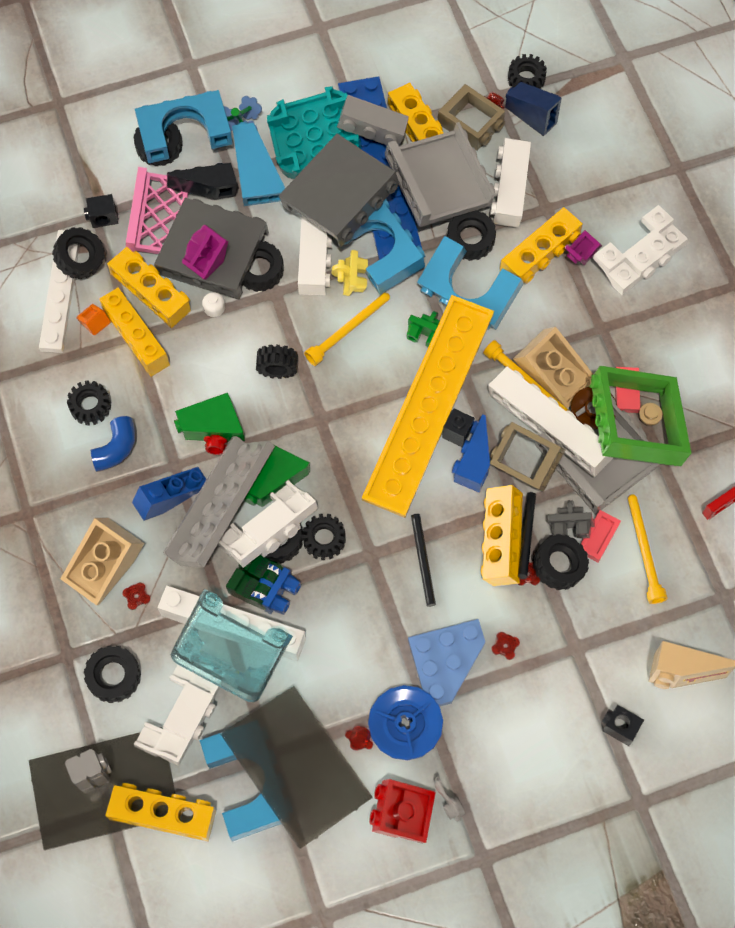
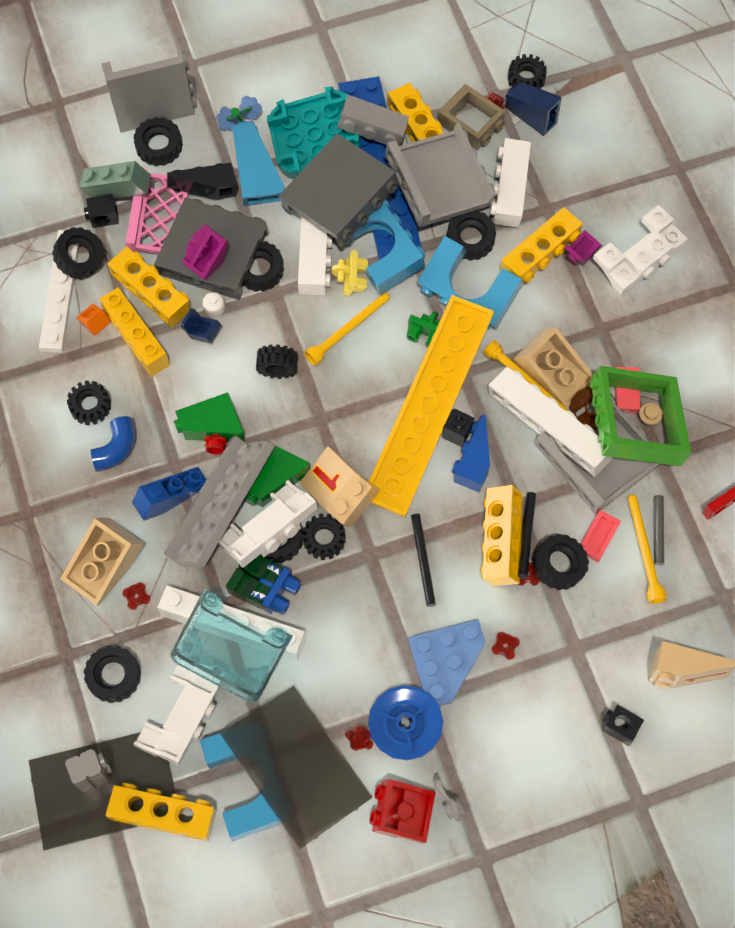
dark azure arch [135,90,232,163] -> none
dark tan window [489,422,566,492] -> none
dark grey hips [548,500,595,539] -> none
none -> sand green brick [79,161,151,198]
none -> light grey panel [101,45,196,133]
none -> dark blue bracket [180,308,222,343]
none -> tan slope [299,446,380,527]
none -> dark grey bar [654,495,664,565]

